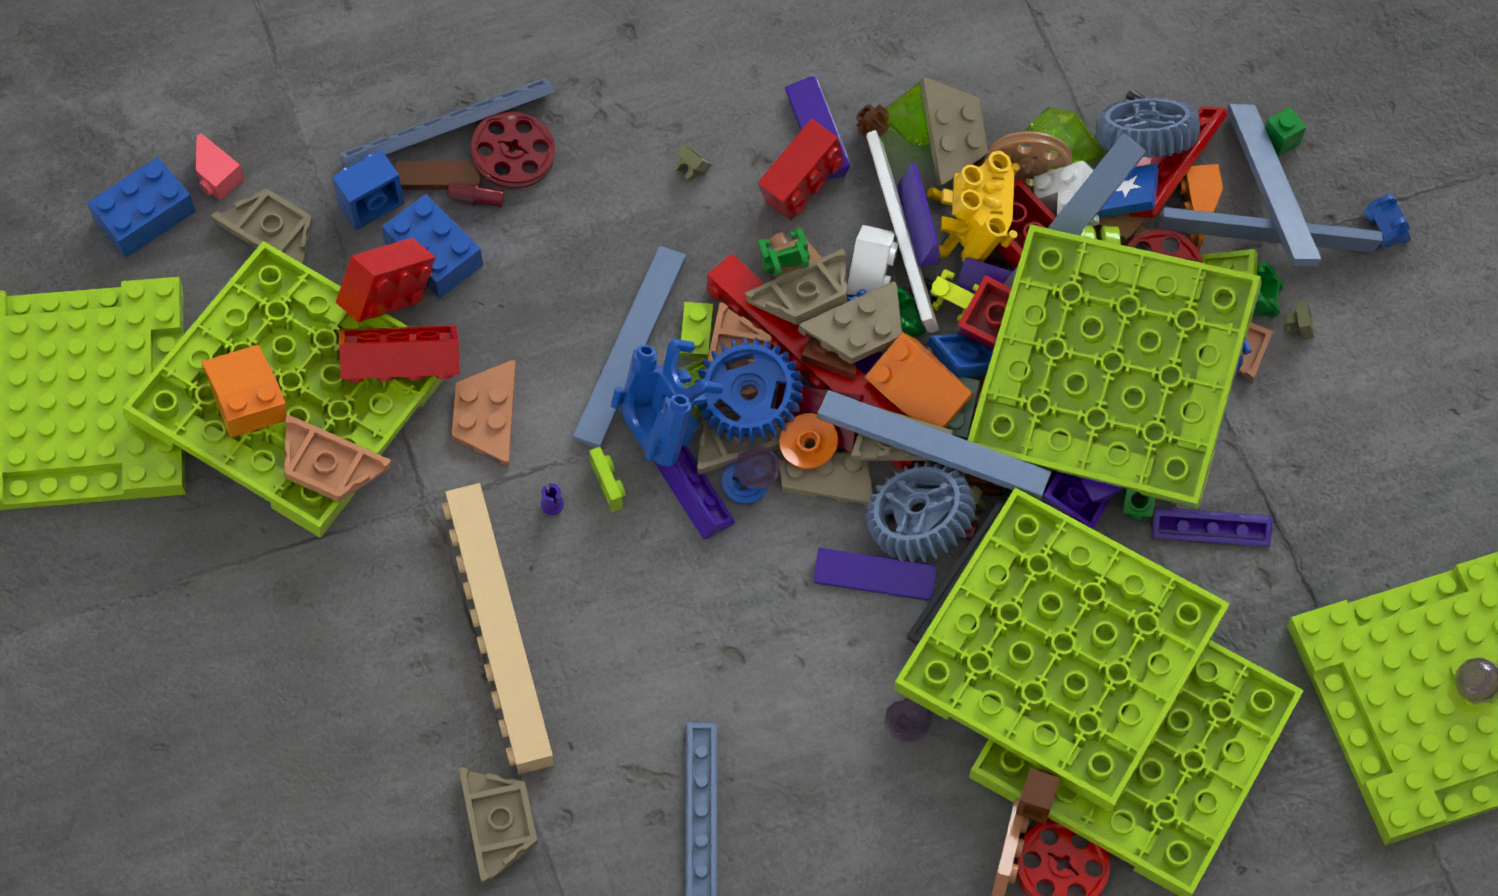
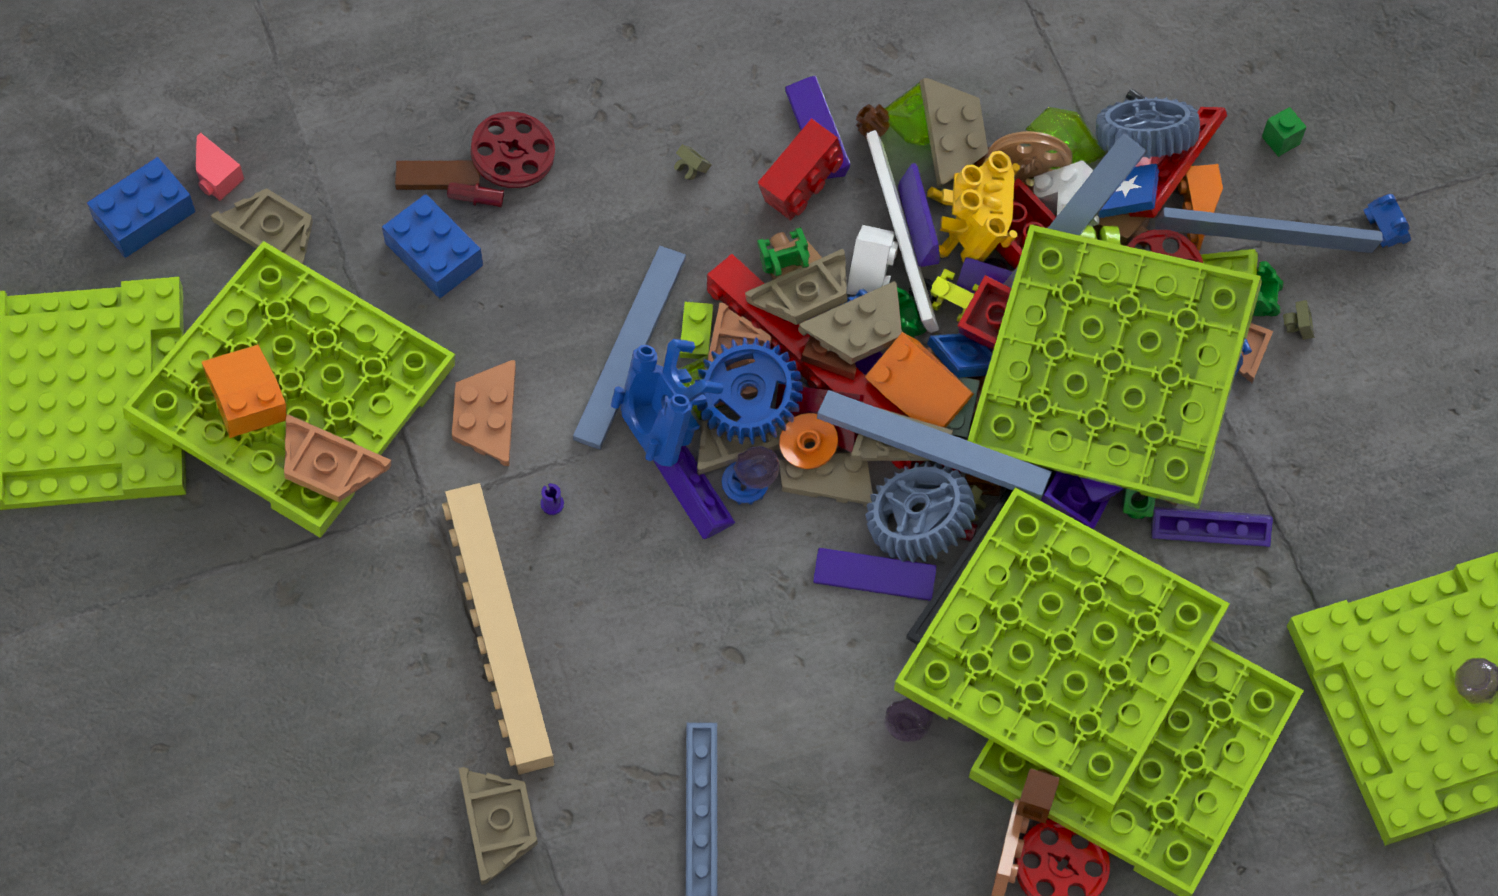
blue brick [332,150,405,230] -> none
red brick [335,238,436,322] -> none
sand blue tile [339,78,555,168] -> none
red slope [339,325,460,383] -> none
lime plate [589,447,626,512] -> none
tile [1227,104,1321,266] -> none

